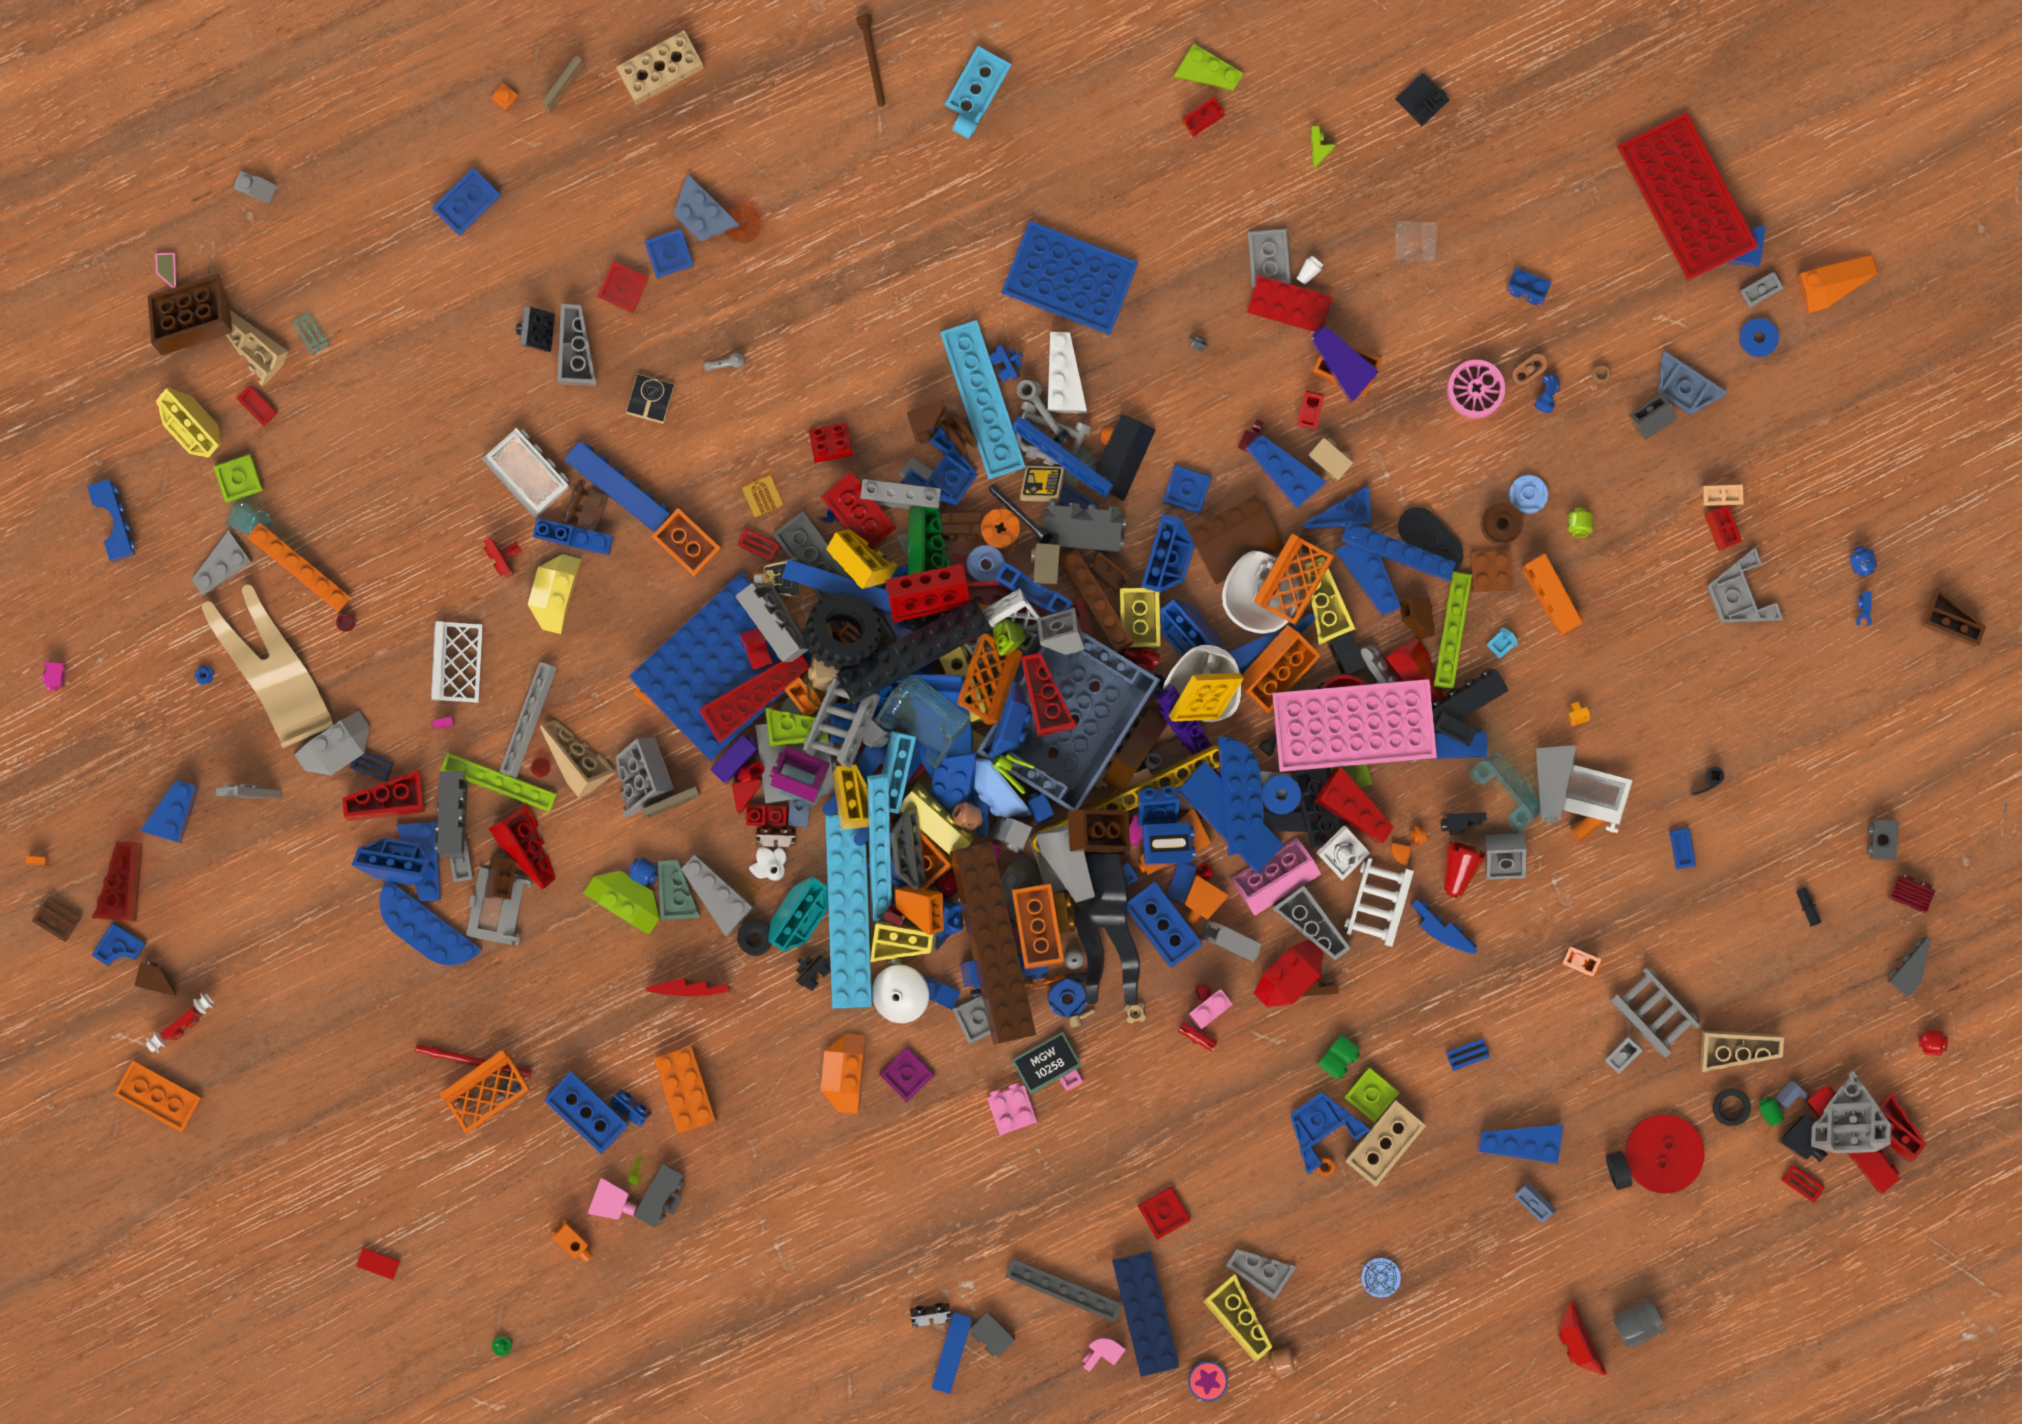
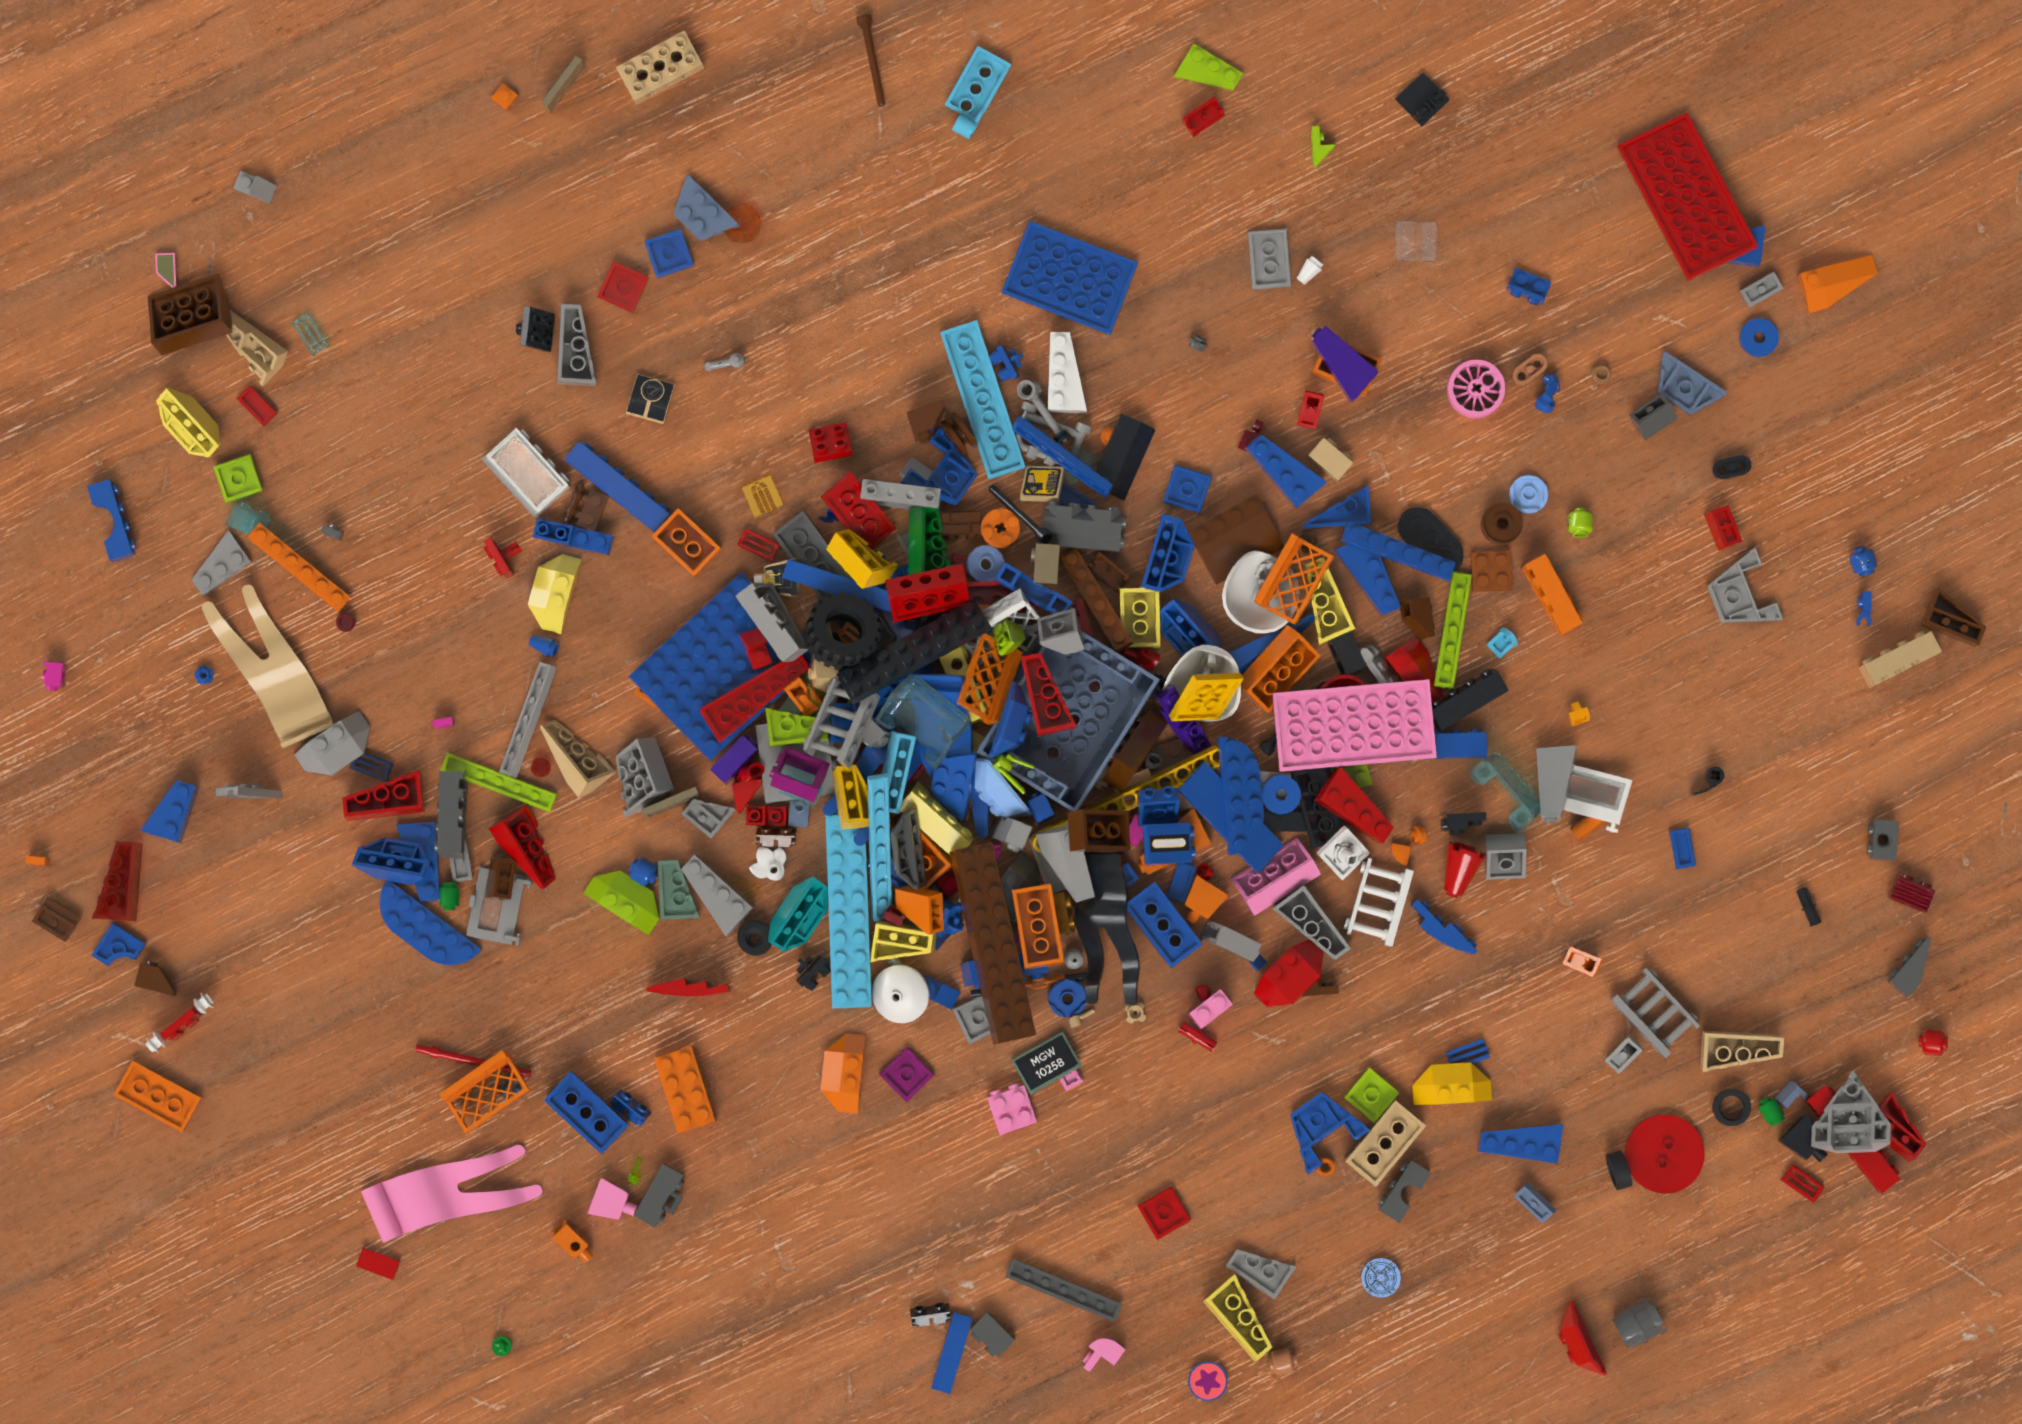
white fence [431,621,483,703] -> none
blue plate [432,168,501,237] -> none
nougat head [952,802,983,831] -> none
dark blue brick [1112,1251,1179,1377] -> none
red plate [1247,275,1333,332] -> none
green brick [1317,1034,1361,1080] -> none
black tile [1434,711,1478,747] -> none
light nougat hinge [1701,485,1744,506] -> none
none -> flat silver plate [320,524,344,541]
none -> bright pink flag [361,1145,543,1243]
none -> green brick [440,882,459,910]
none -> blue cone [529,635,559,657]
none -> light grey wing [681,799,735,839]
none -> blue piece [1249,954,1267,972]
none -> dark grey arch [1378,1160,1431,1223]
none -> yellow wedge [1412,1062,1492,1105]
none -> black plate [1712,455,1751,480]
none -> tan wedge [1859,630,1942,688]

